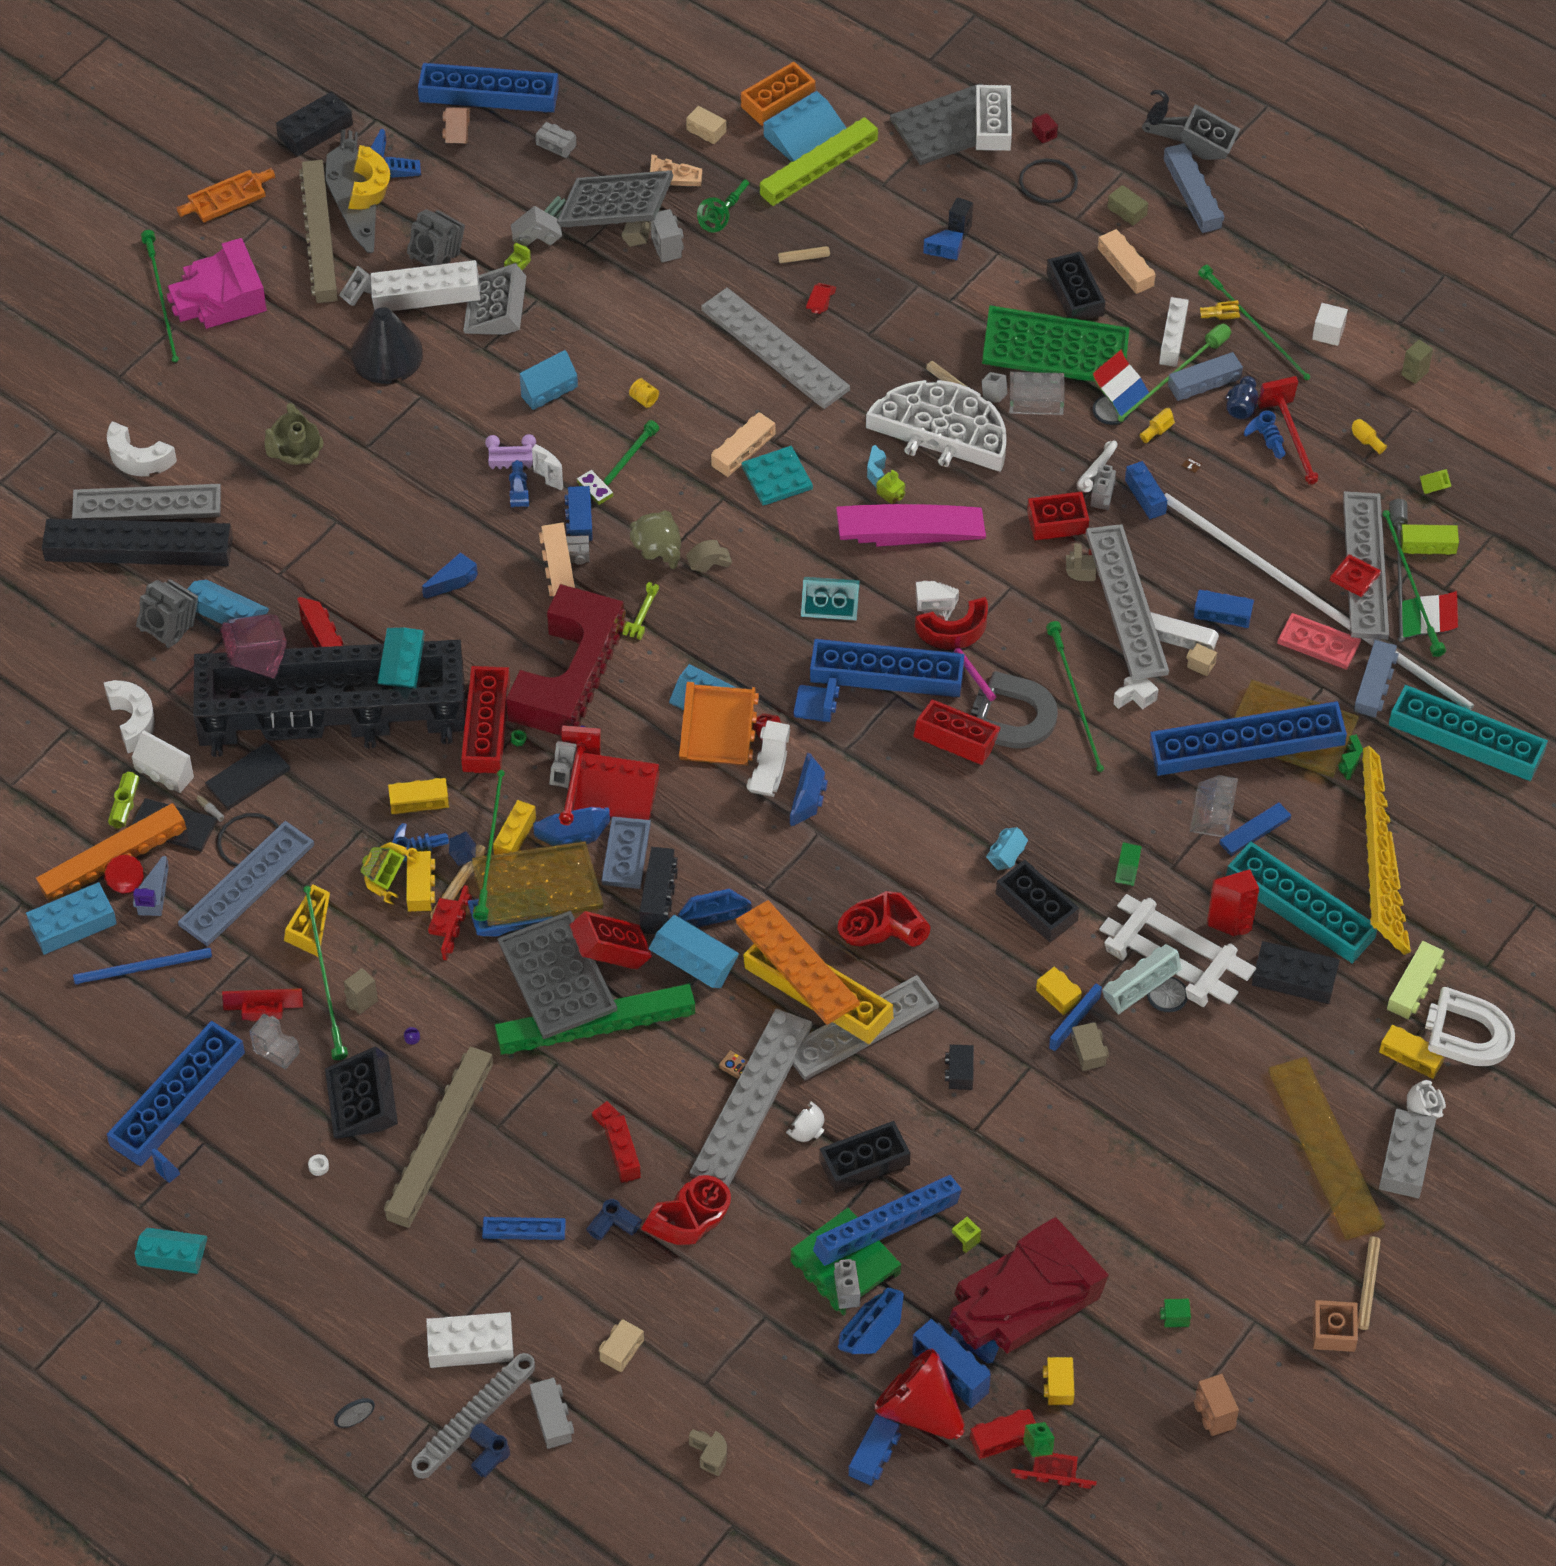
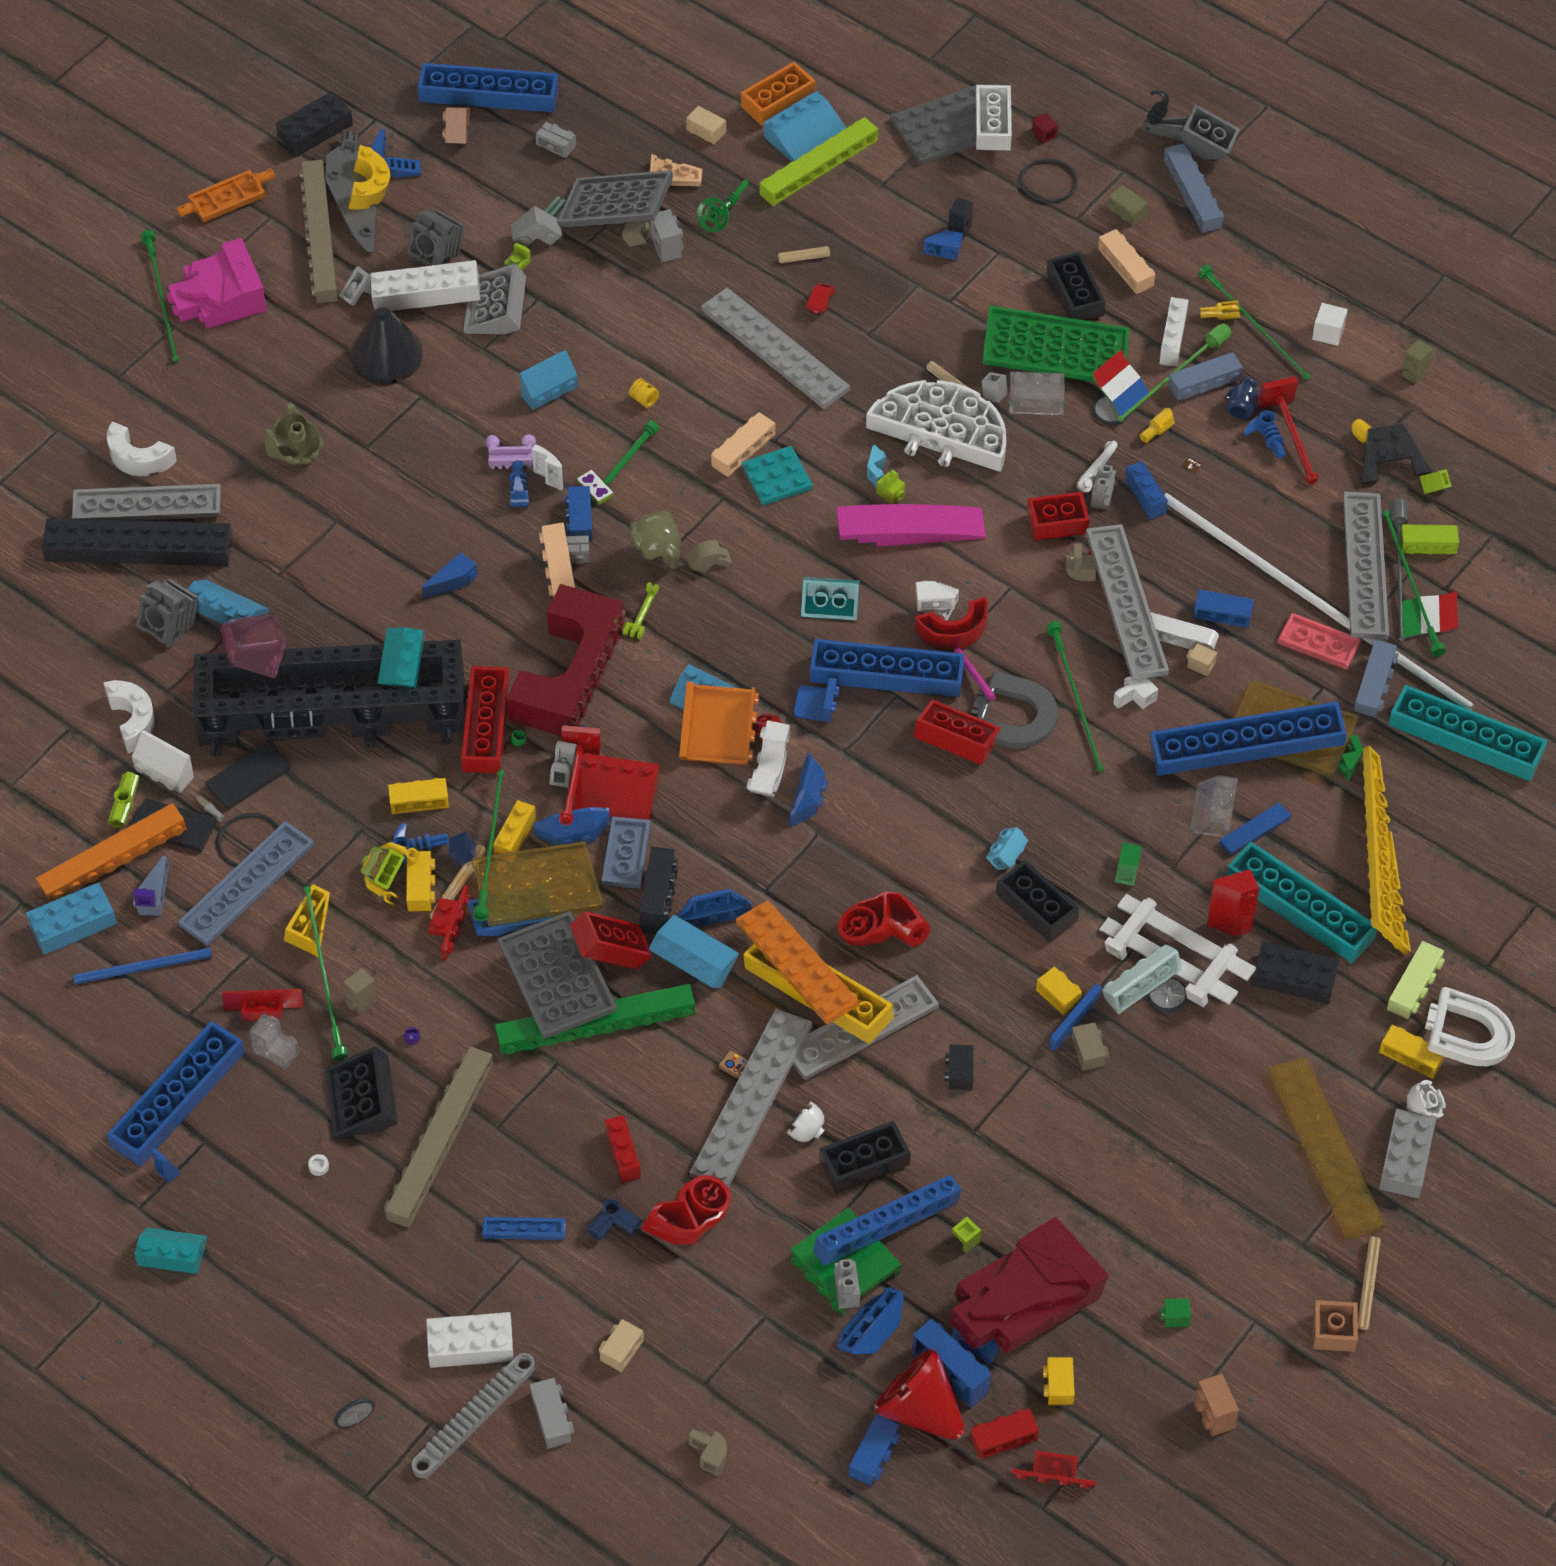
red tile [104,854,144,893] -> none
red slope [297,597,343,647] -> none
dark blue piece [469,1422,510,1478] -> none
red plate [592,1101,620,1129] -> none
green brick [1023,1422,1055,1457] -> none
red tile [1330,554,1381,597] -> none
none -> black wing [1361,423,1432,484]

